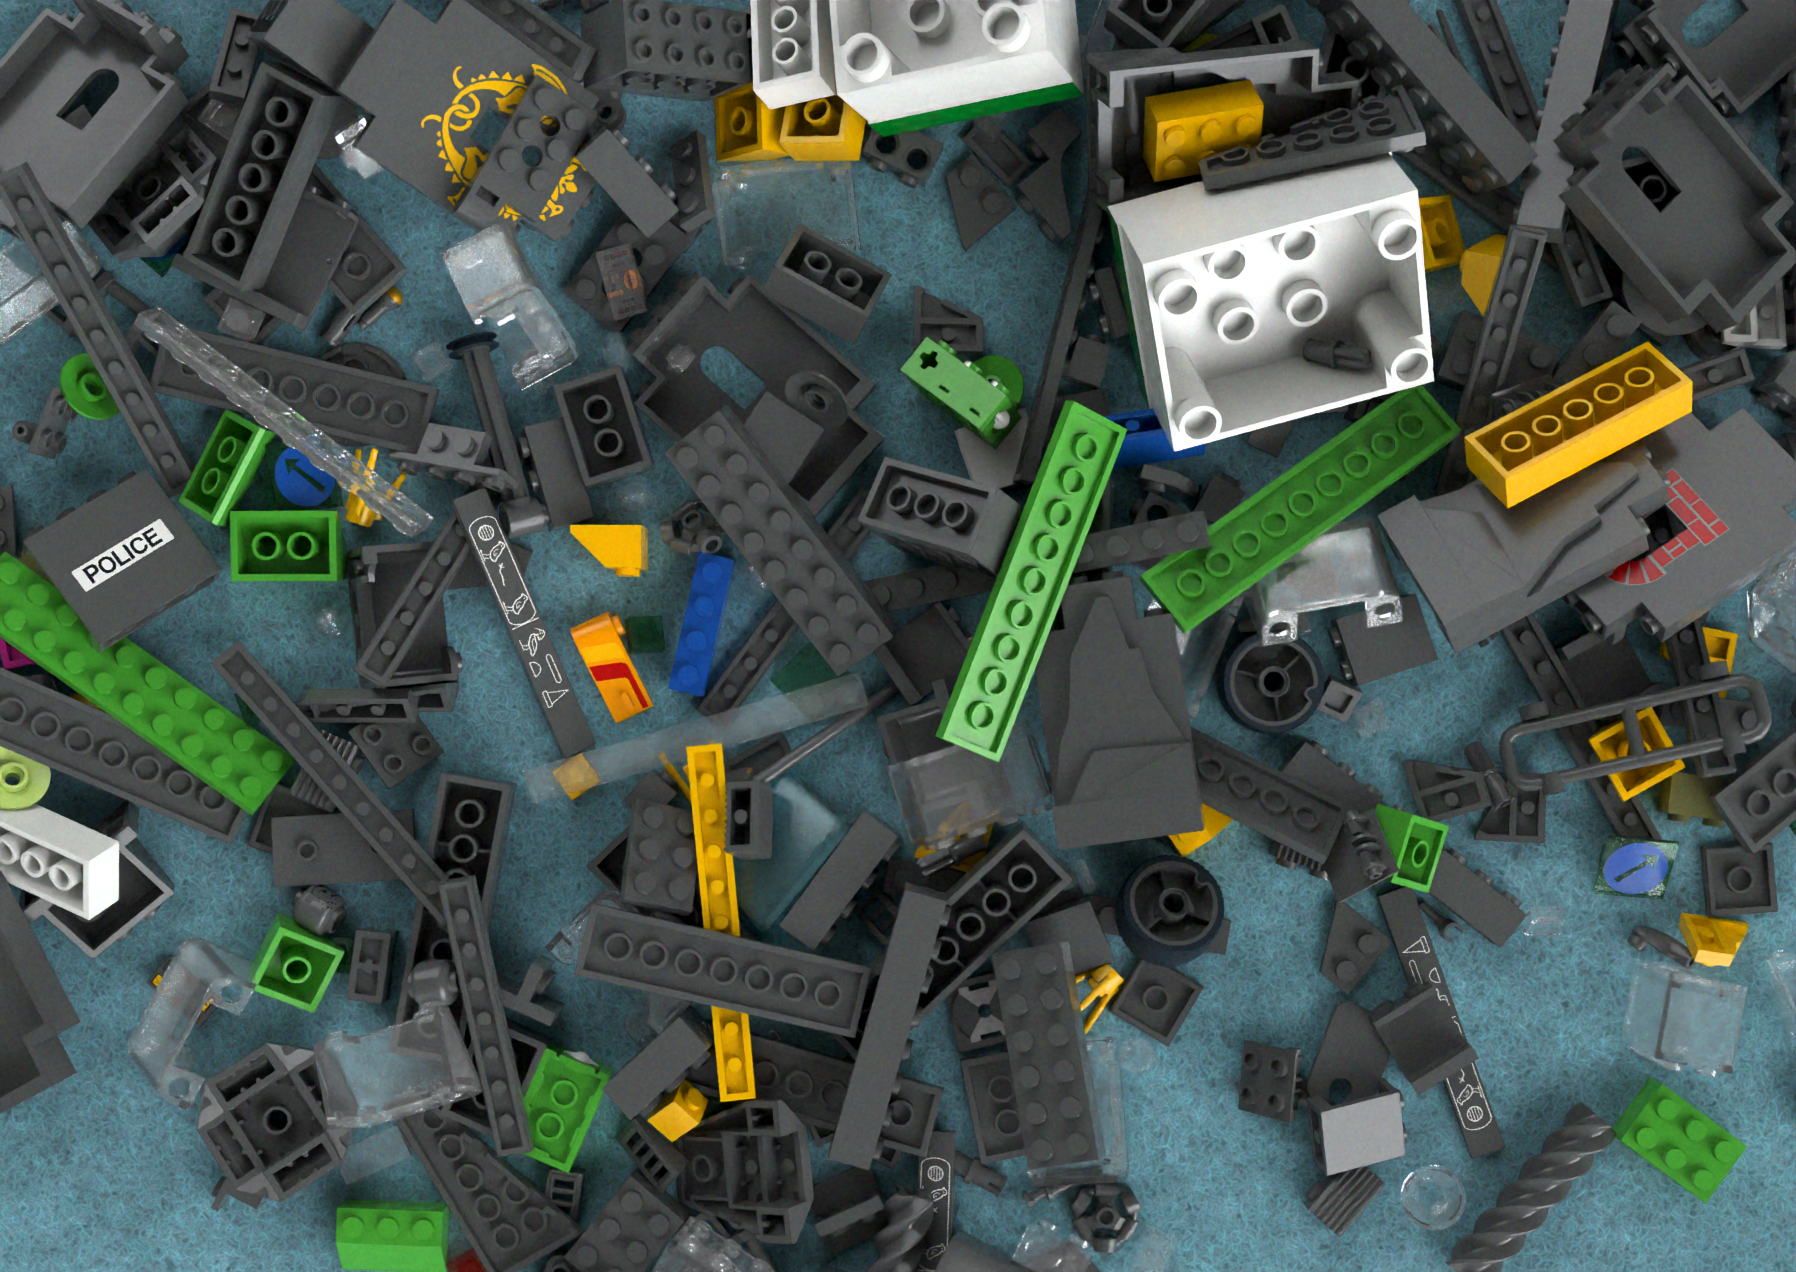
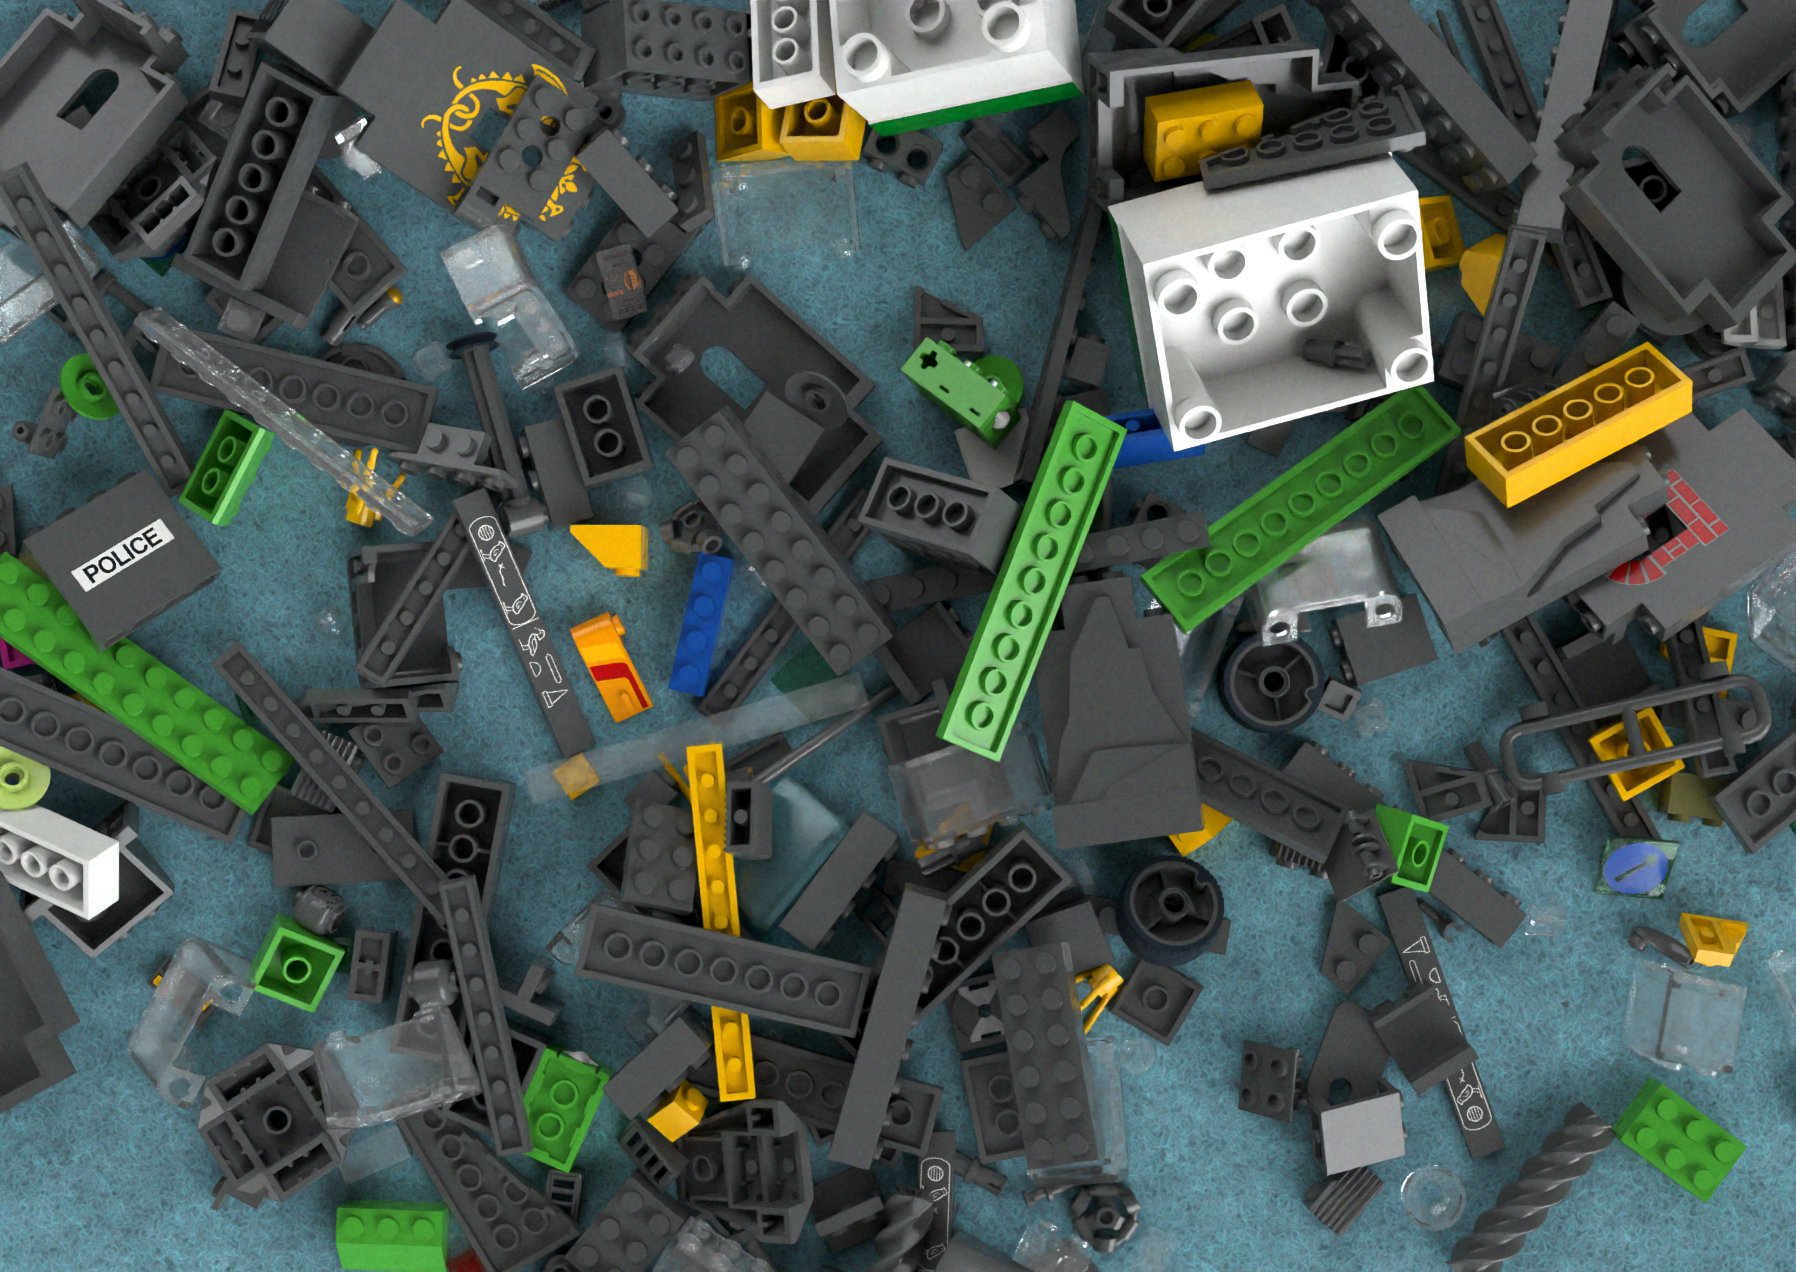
bright green slope [229,510,347,581] -> none
piece [265,439,344,511] -> none
clear green plate [625,616,666,654] -> none
dark grey brick [762,224,892,344] -> none
dark grey brick [1087,265,1130,342] -> none
dark grey wing [1134,464,1202,500] -> none
dark grey brick [1191,473,1246,525] -> none
dark grey tile [1700,842,1778,917] -> none

